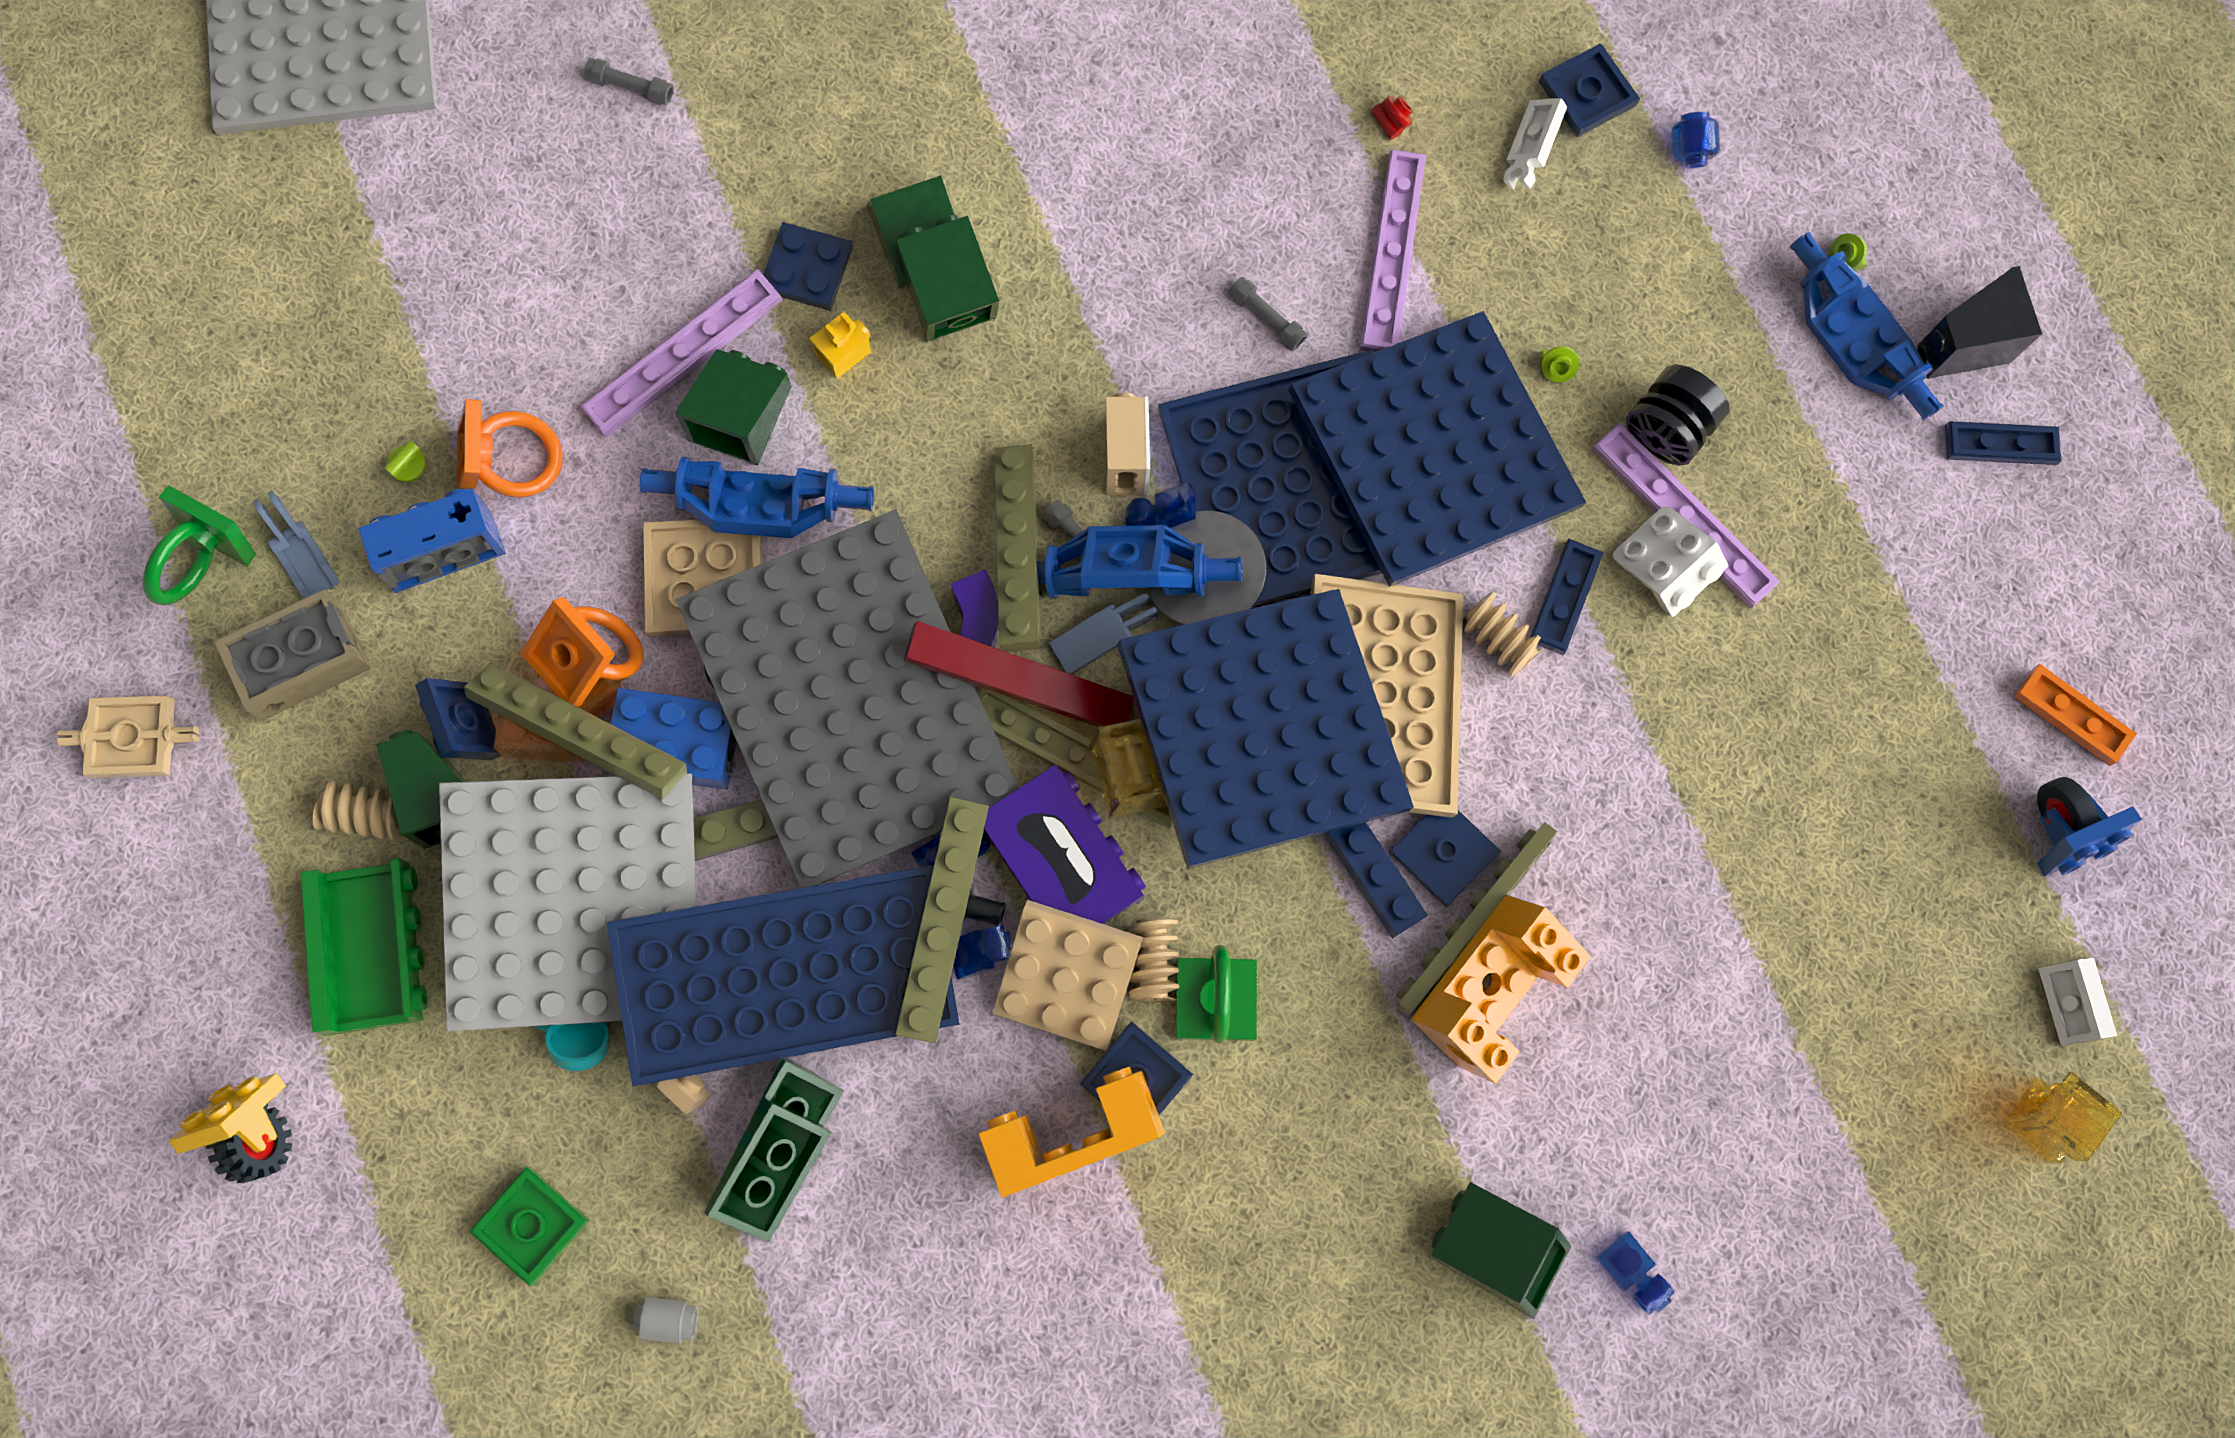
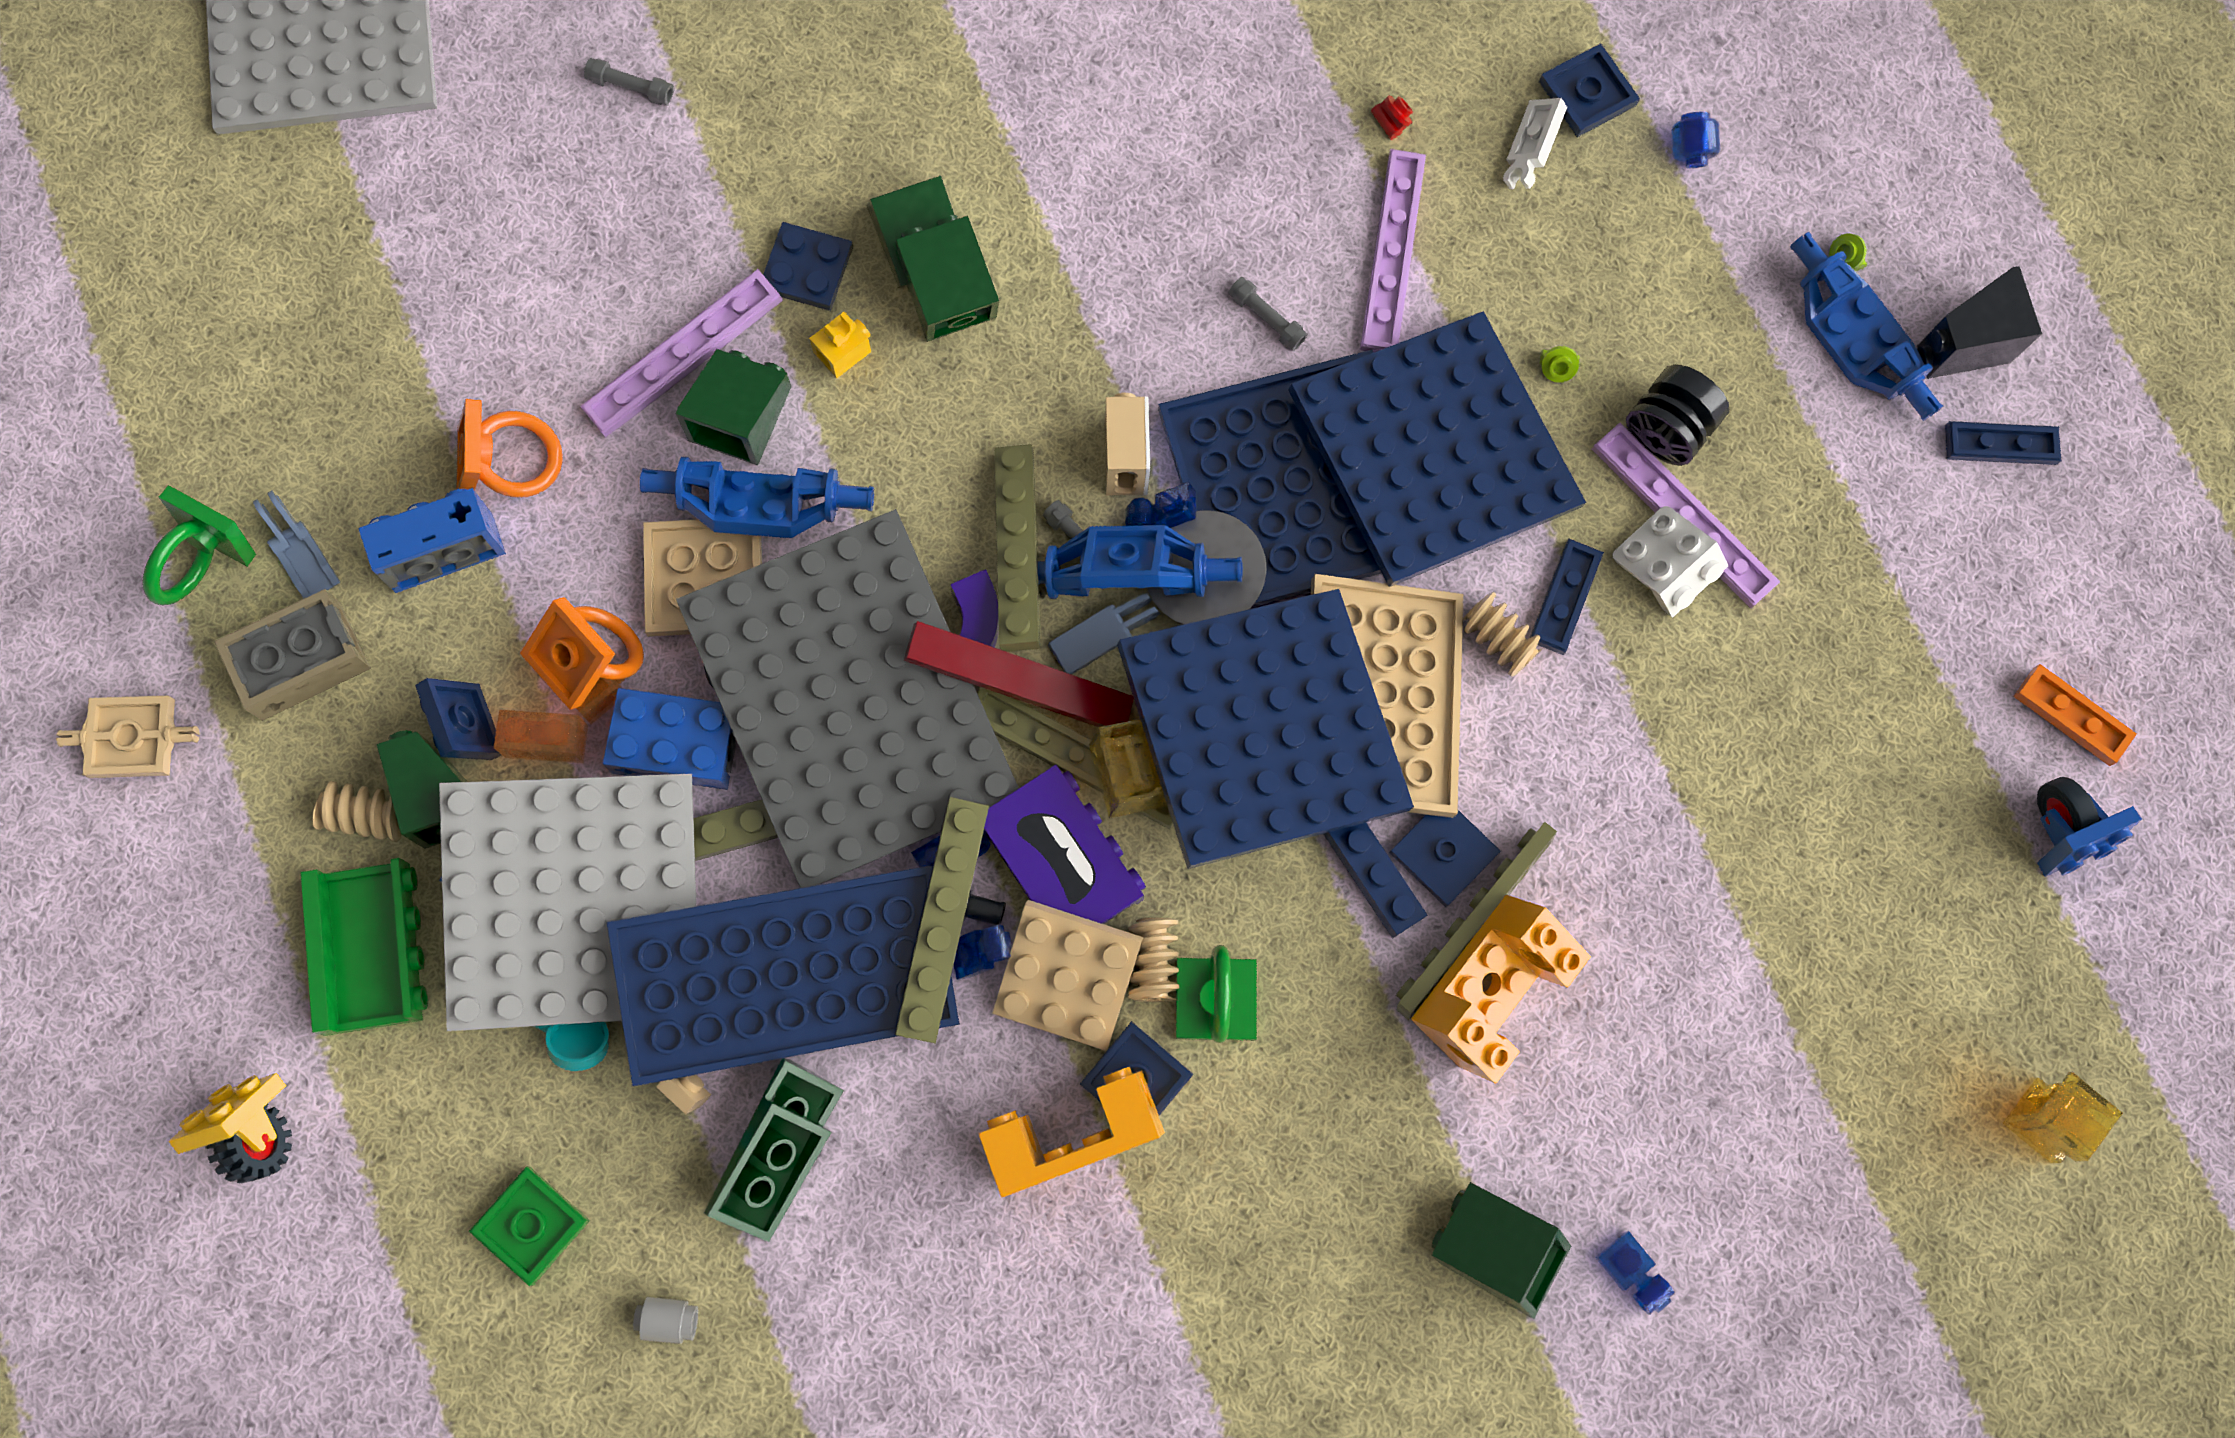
lime plate [384,440,427,483] -> none
olive plate [464,662,687,800] -> none
white panel [2038,958,2117,1047] -> none

